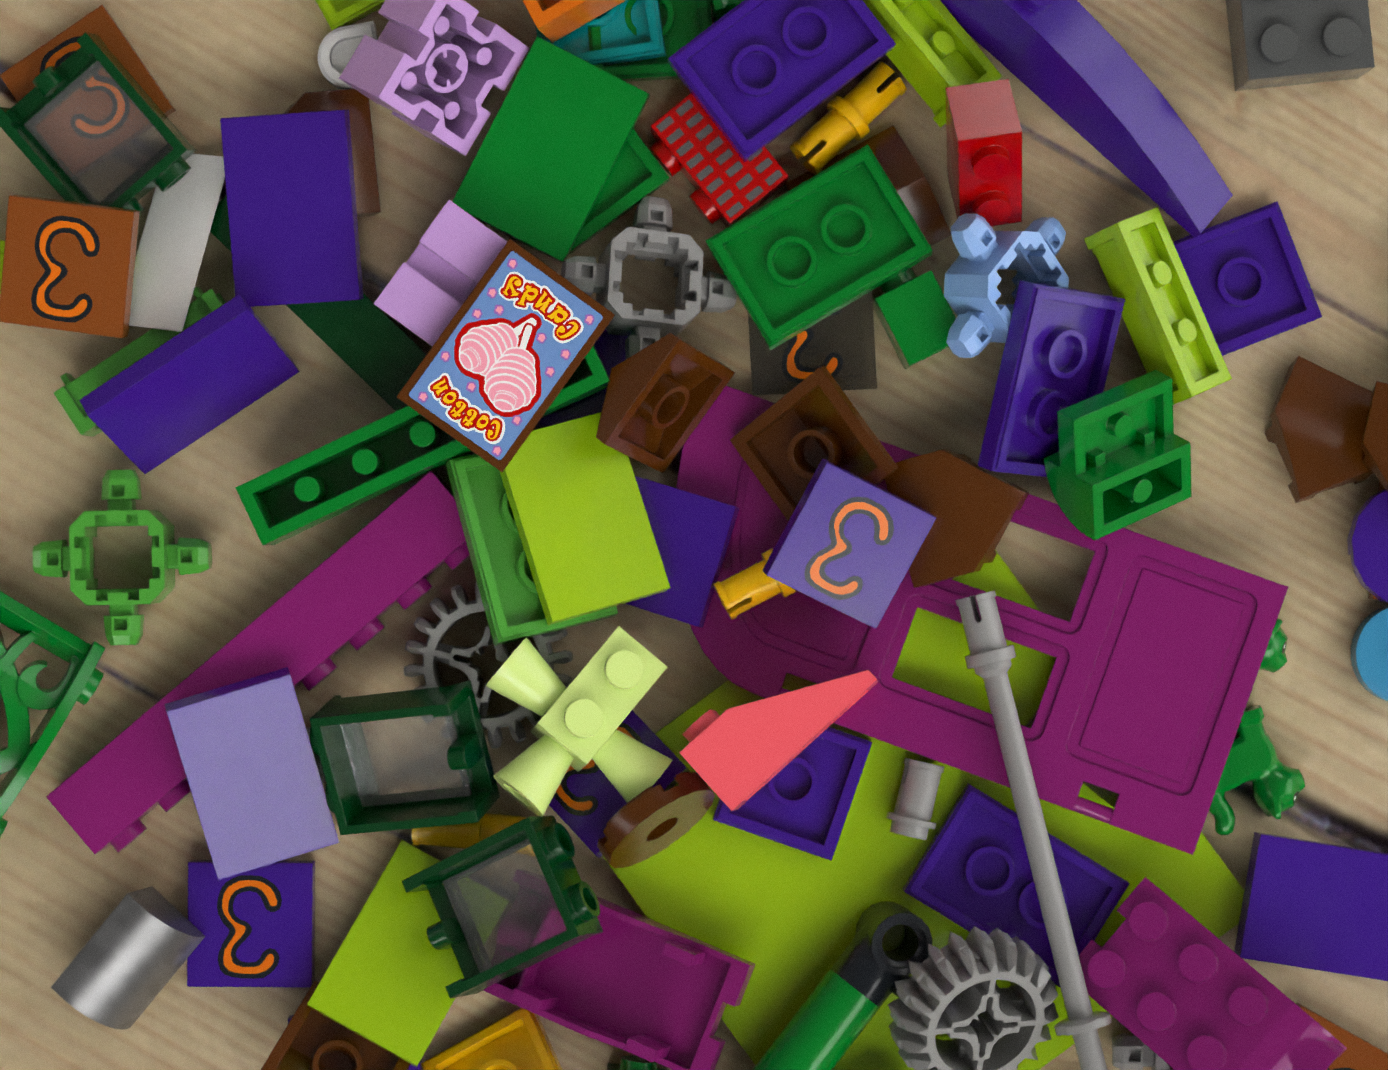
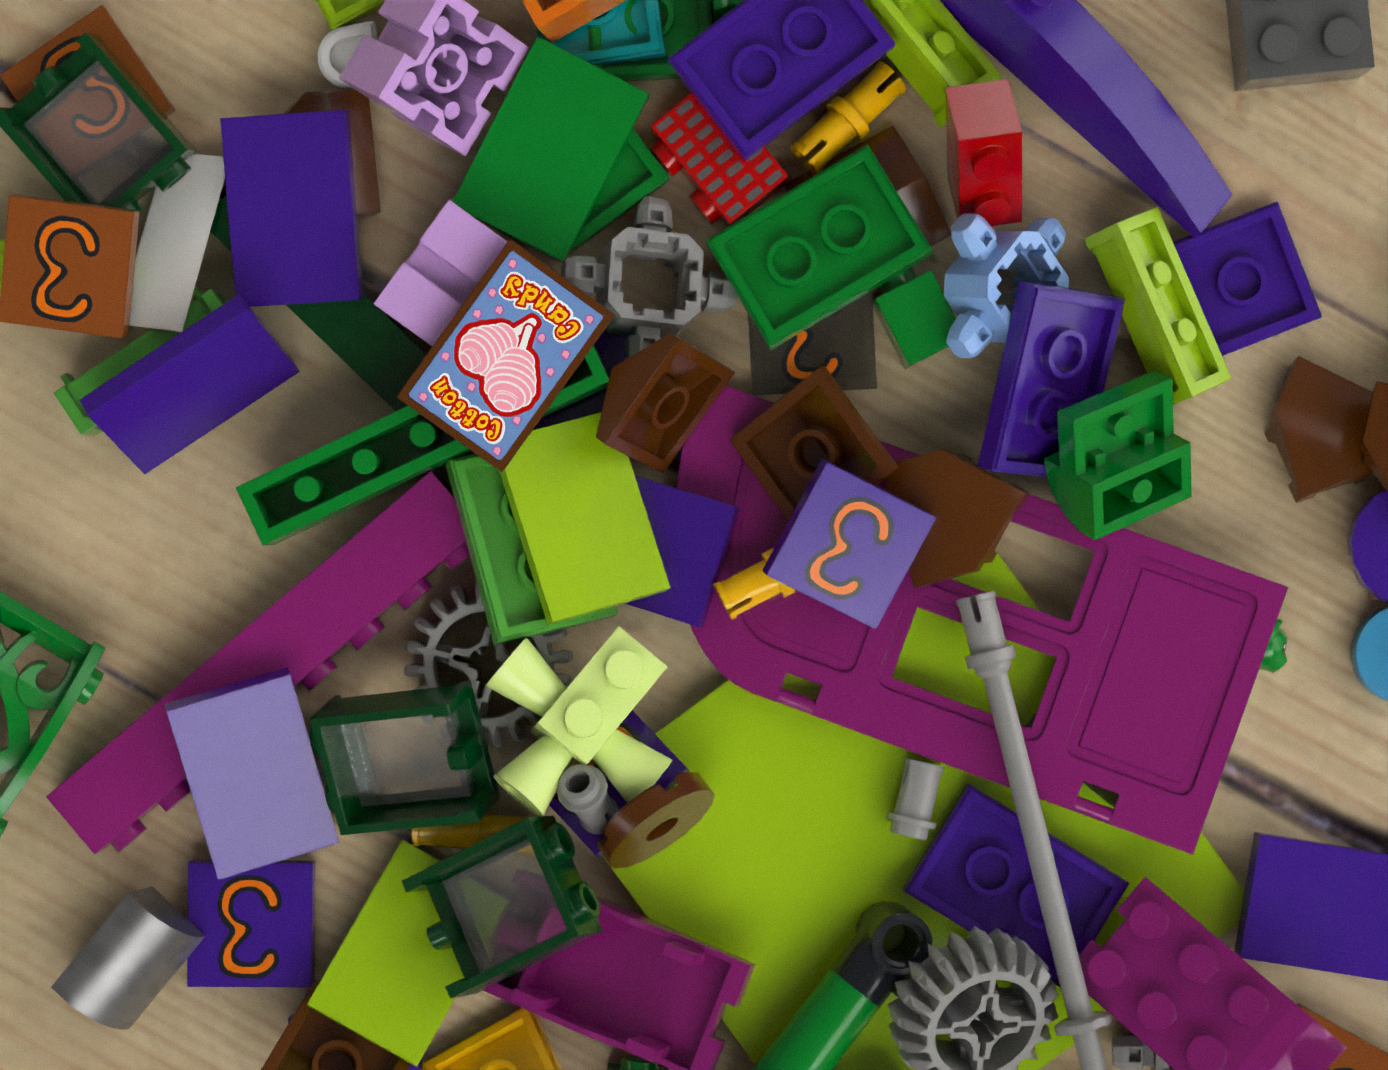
bright green piece [32,470,212,645] -> none
coral slope [679,670,878,811] -> none
dark purple tile [713,700,872,861] -> none
green animal [1209,705,1305,835] -> none
none -> light grey pin [557,765,619,834]

